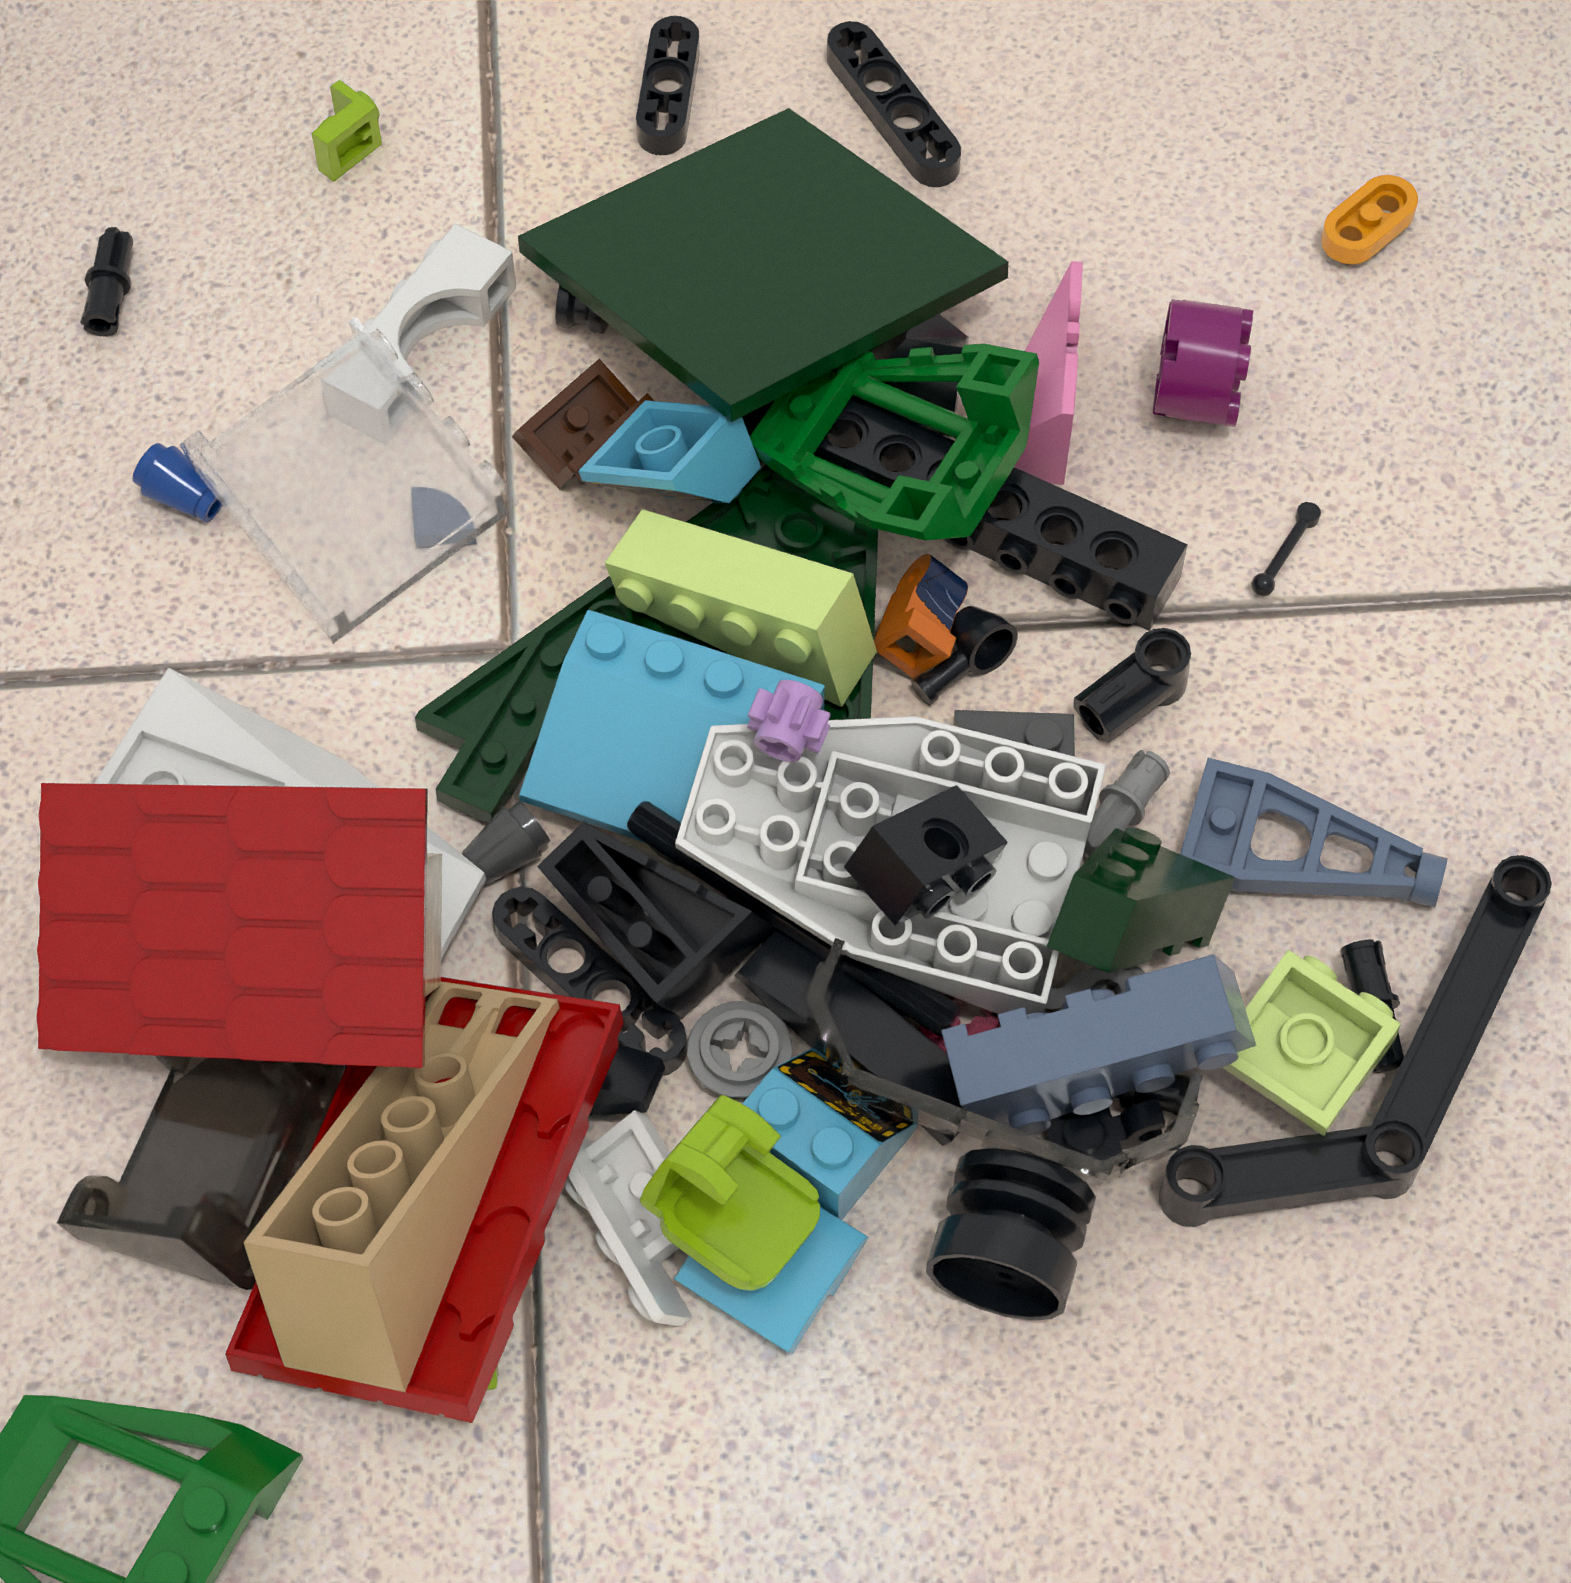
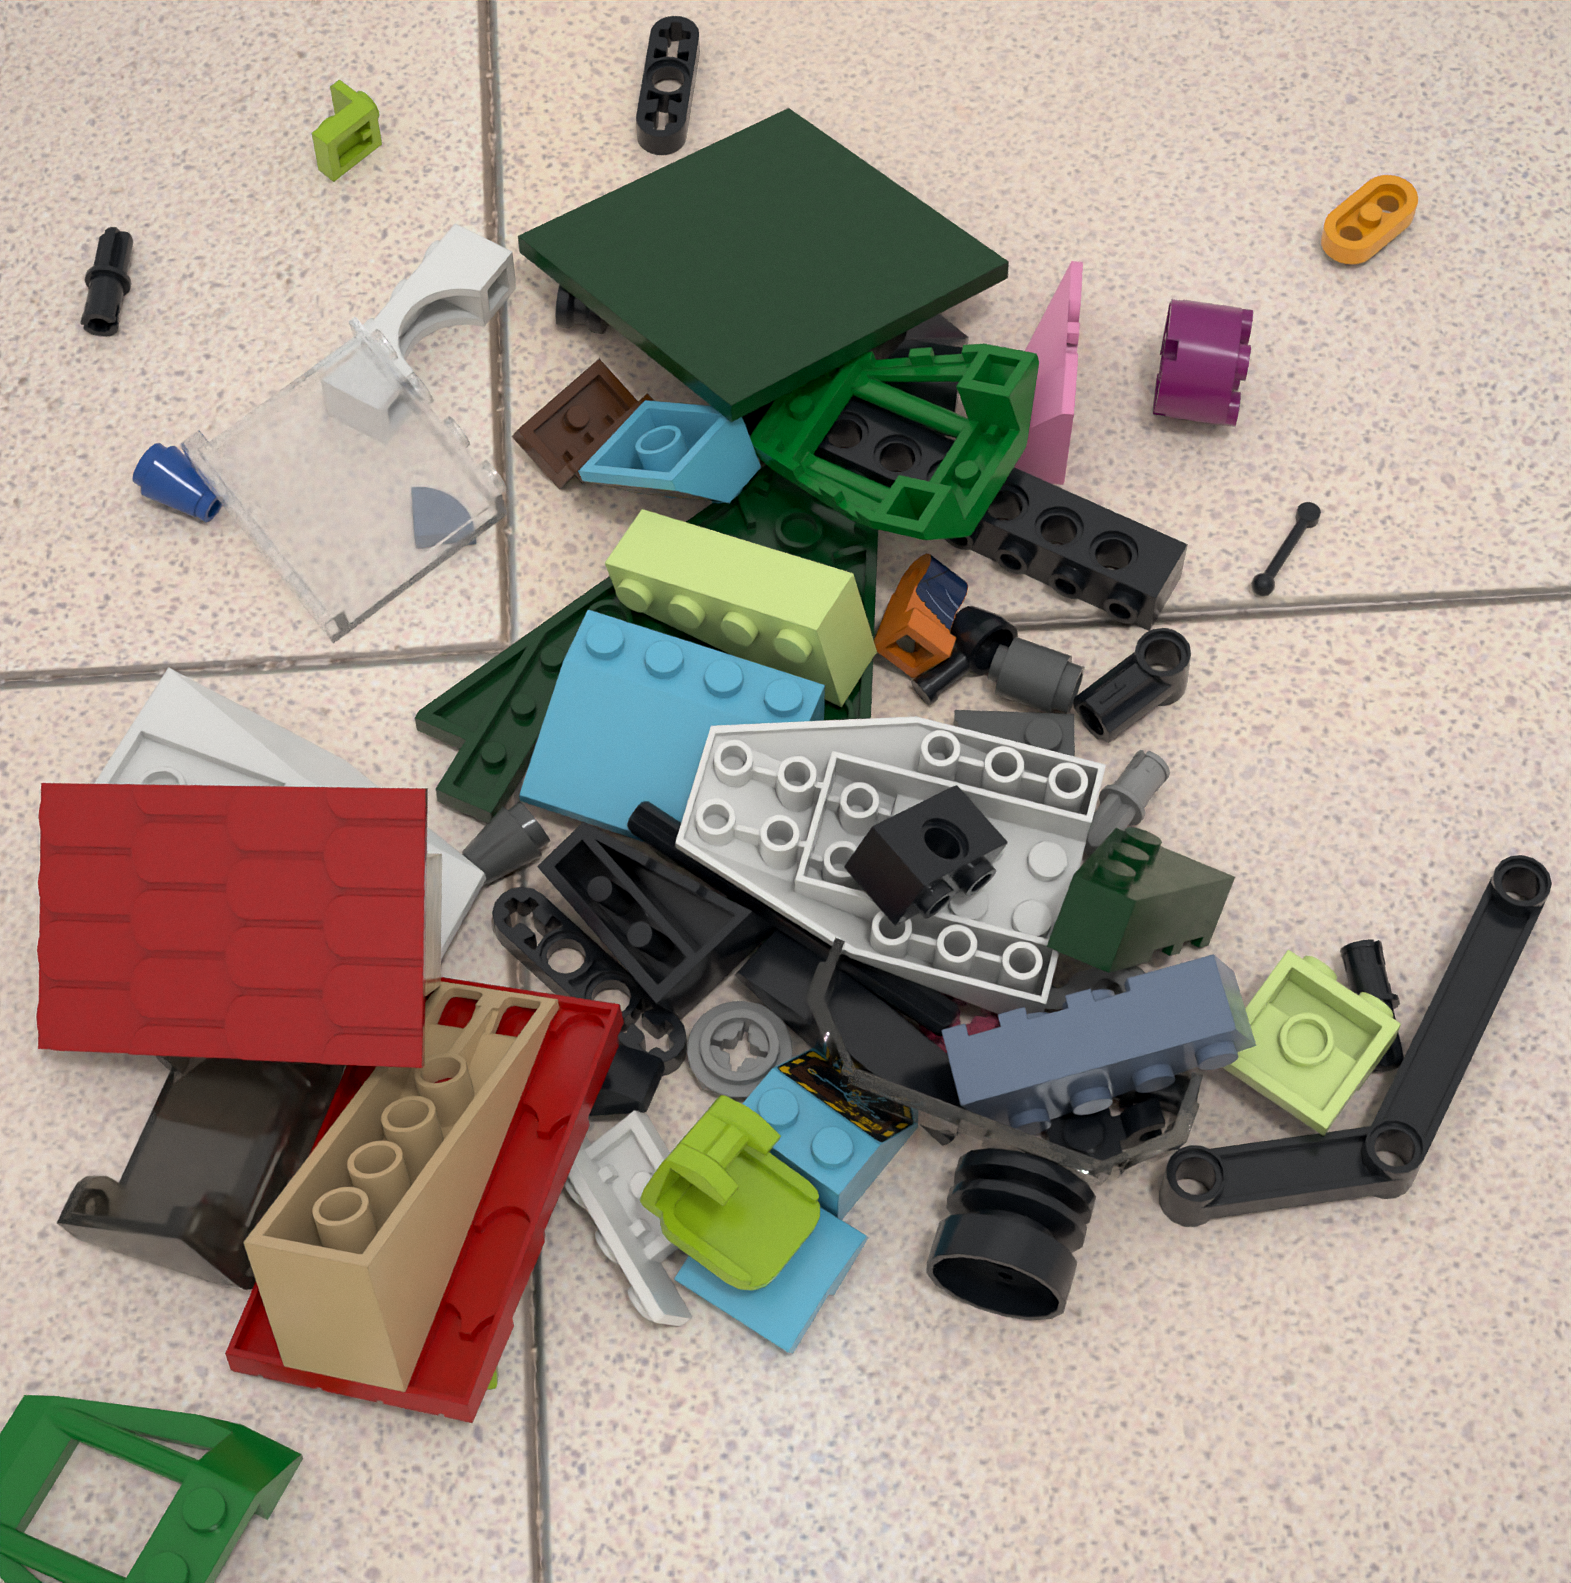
lavender gear [747,680,831,762] -> none
black beam [827,21,961,187] -> none
sand blue plate [1180,758,1448,908] -> none
none -> dark grey brick [988,637,1085,714]

